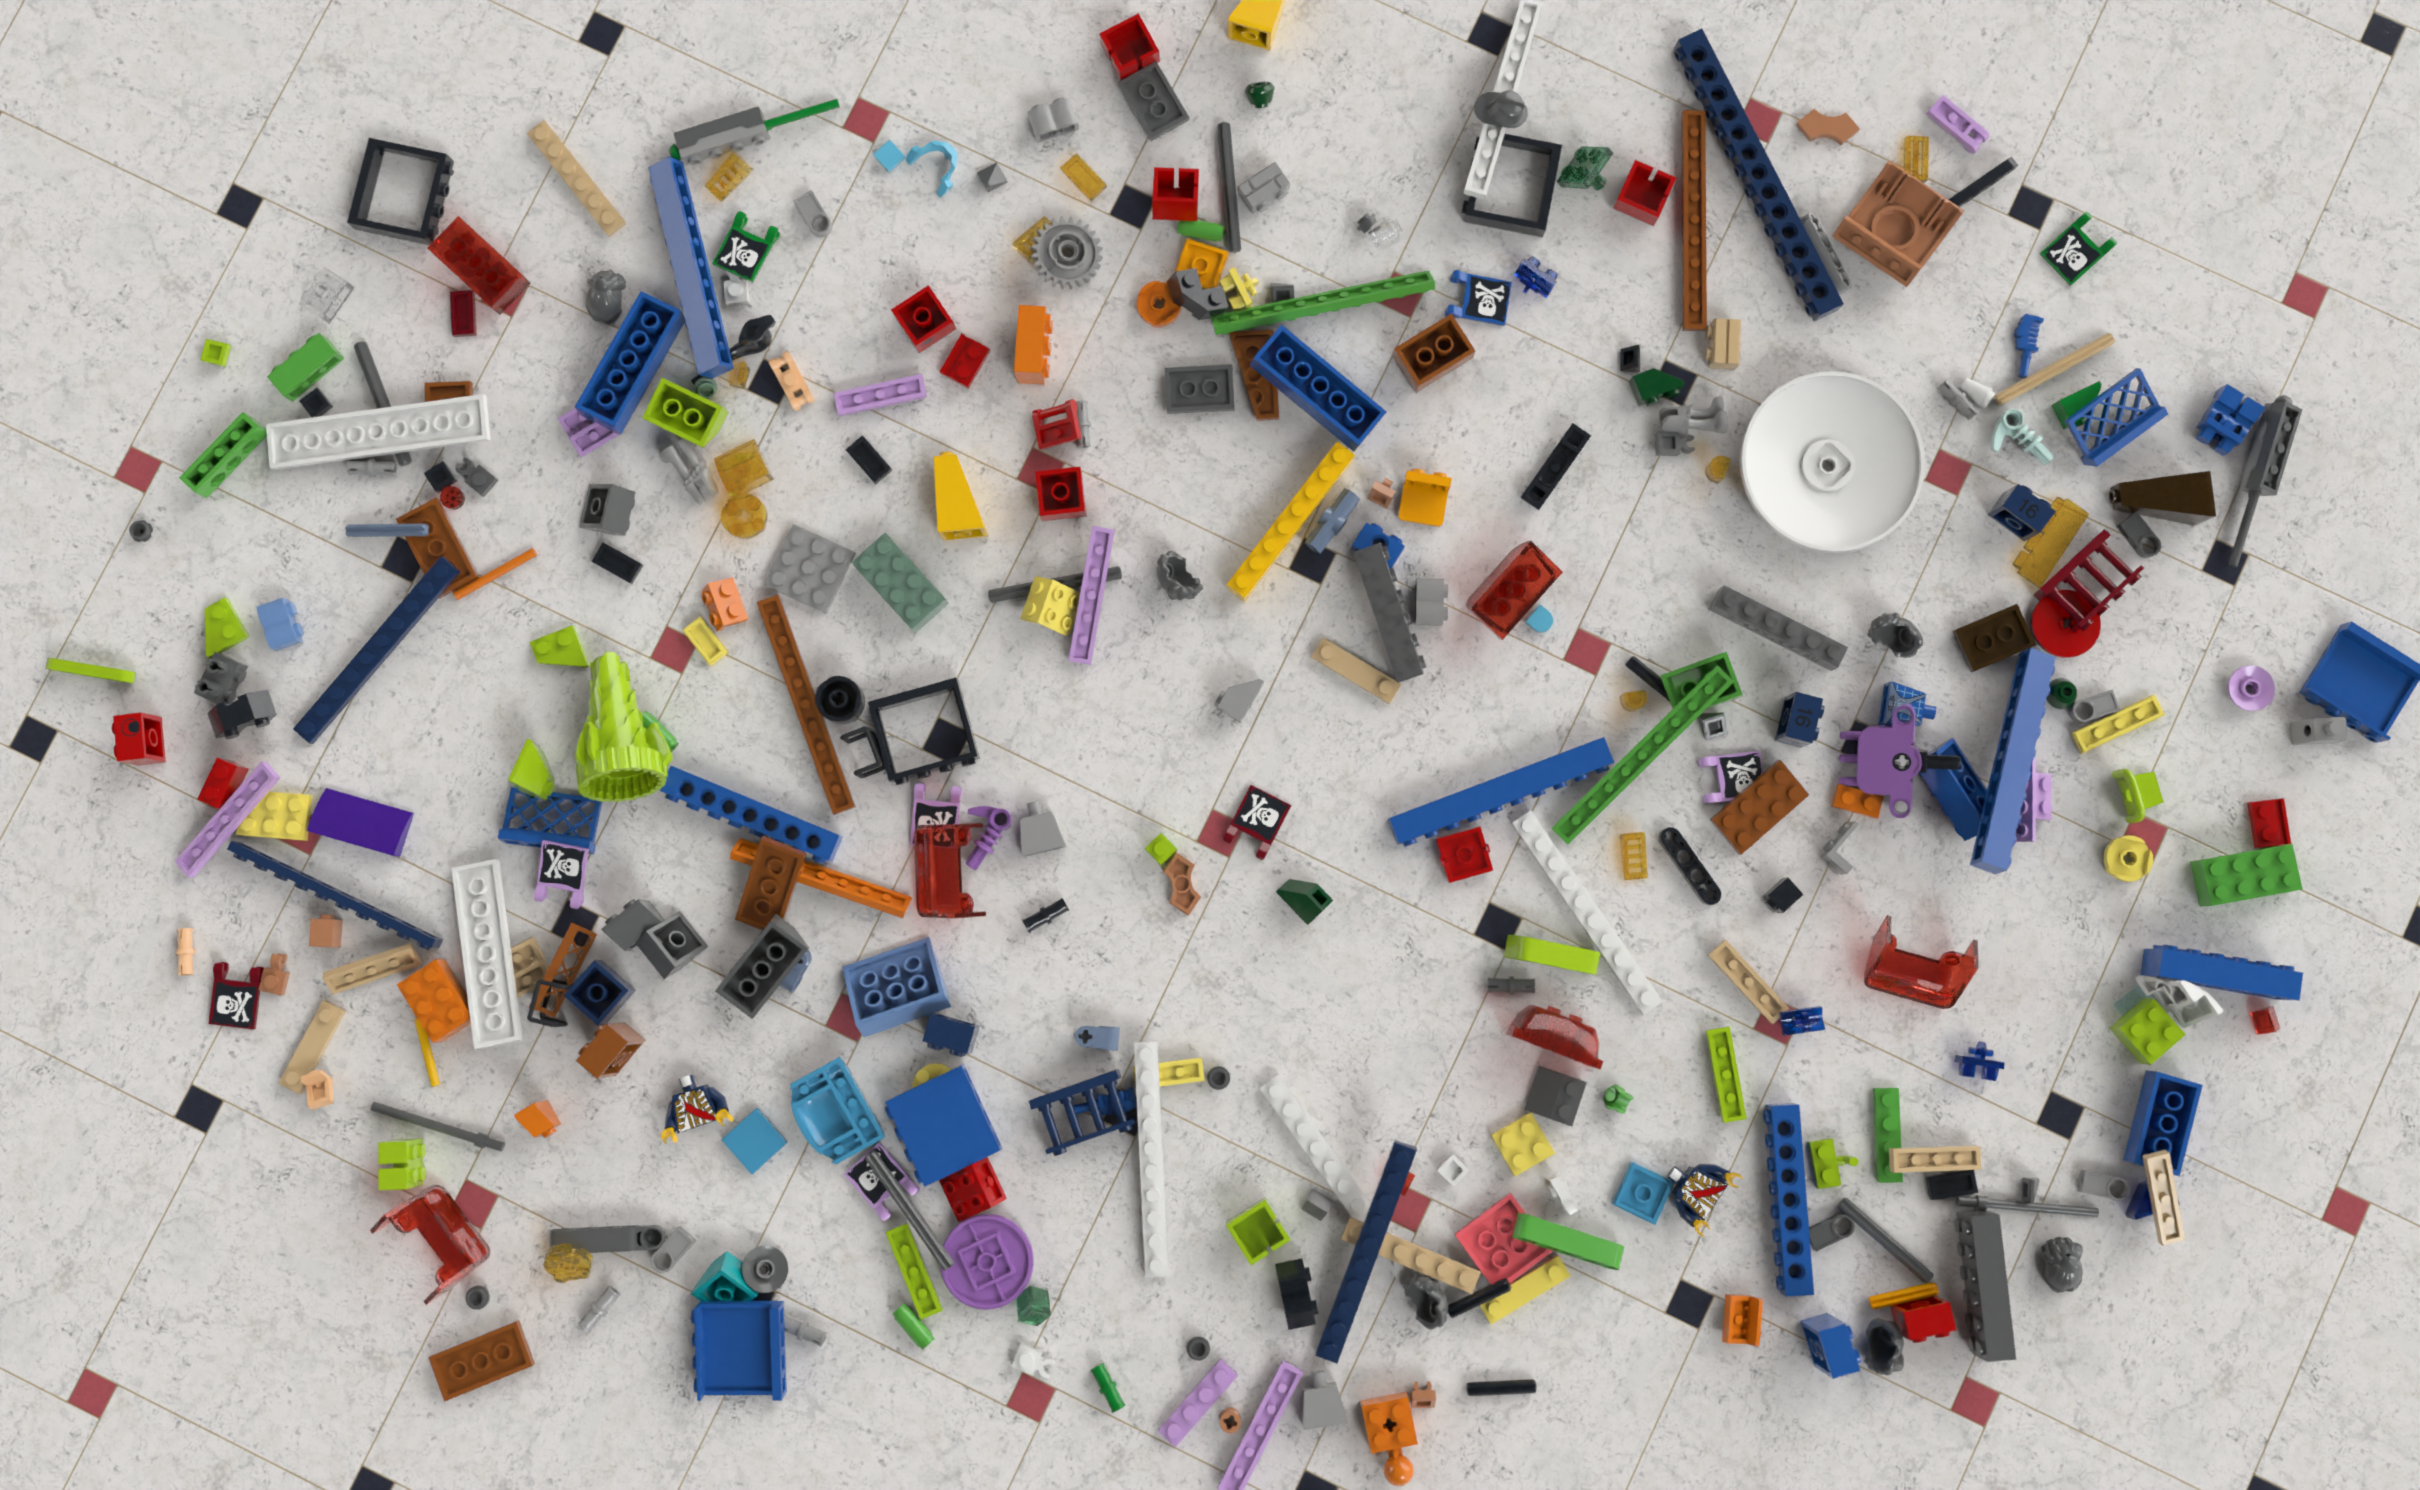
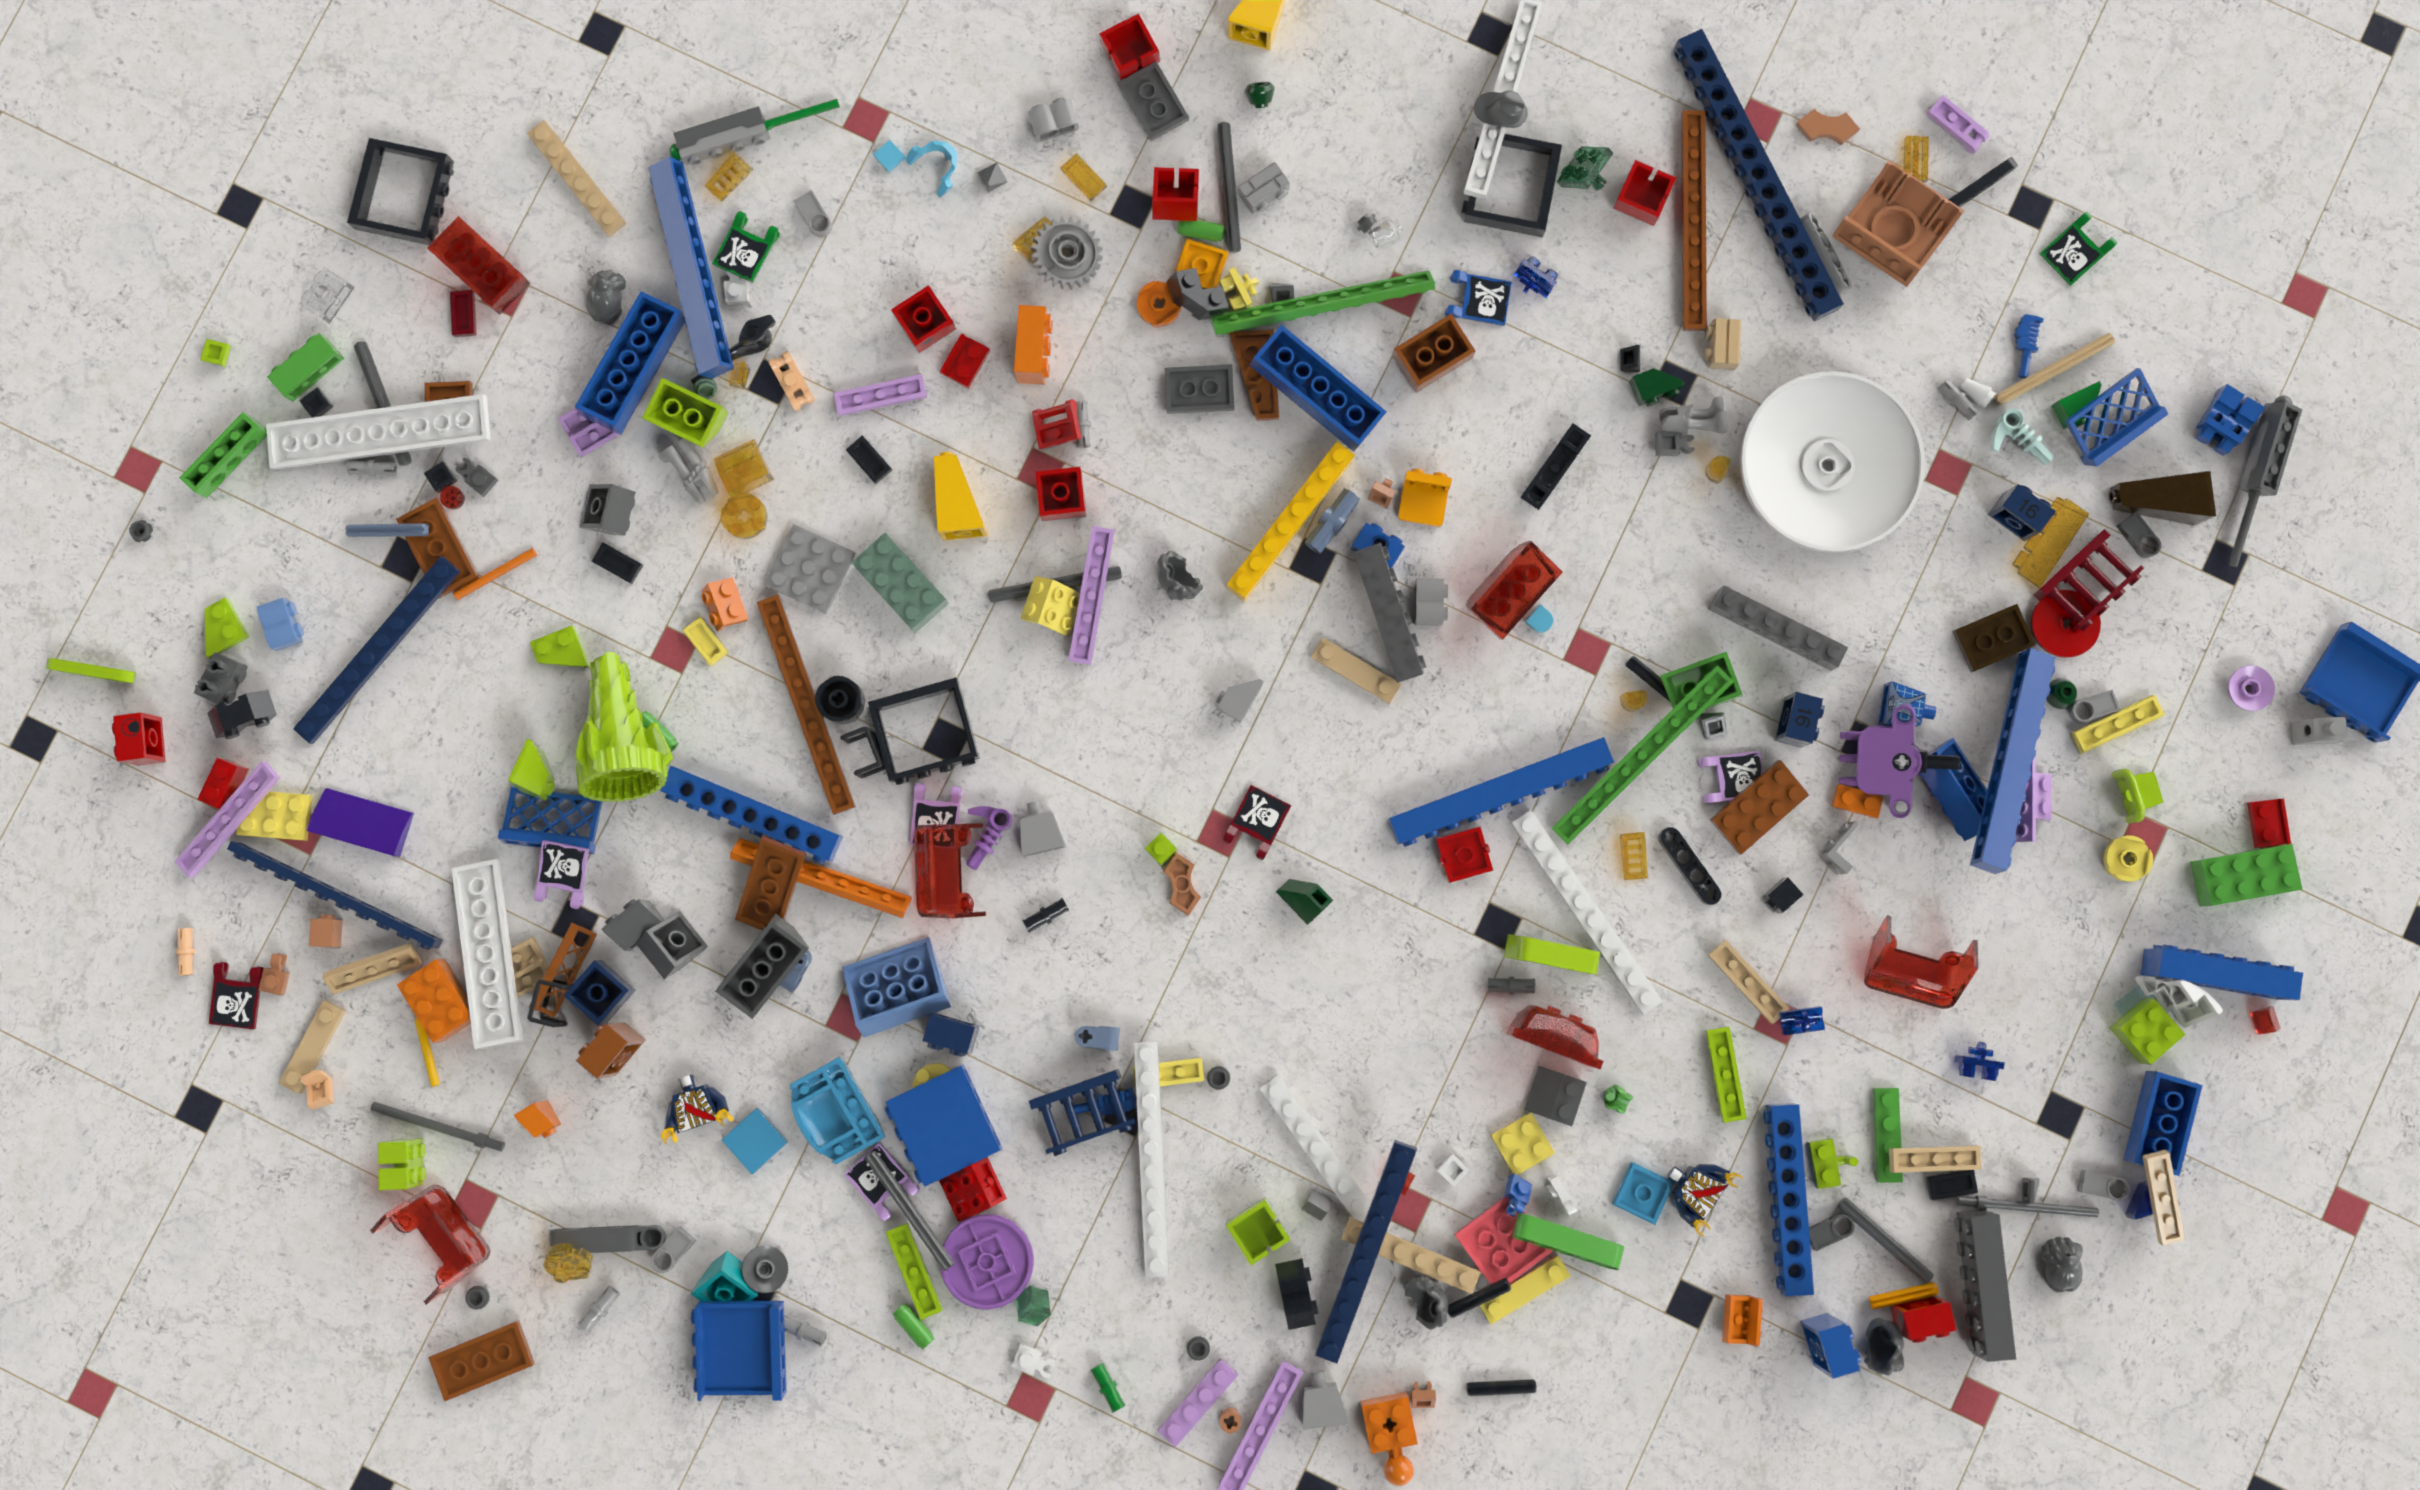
dark grey hair [1867,613,1923,658] -> none
none -> blue plate [1504,1173,1532,1218]

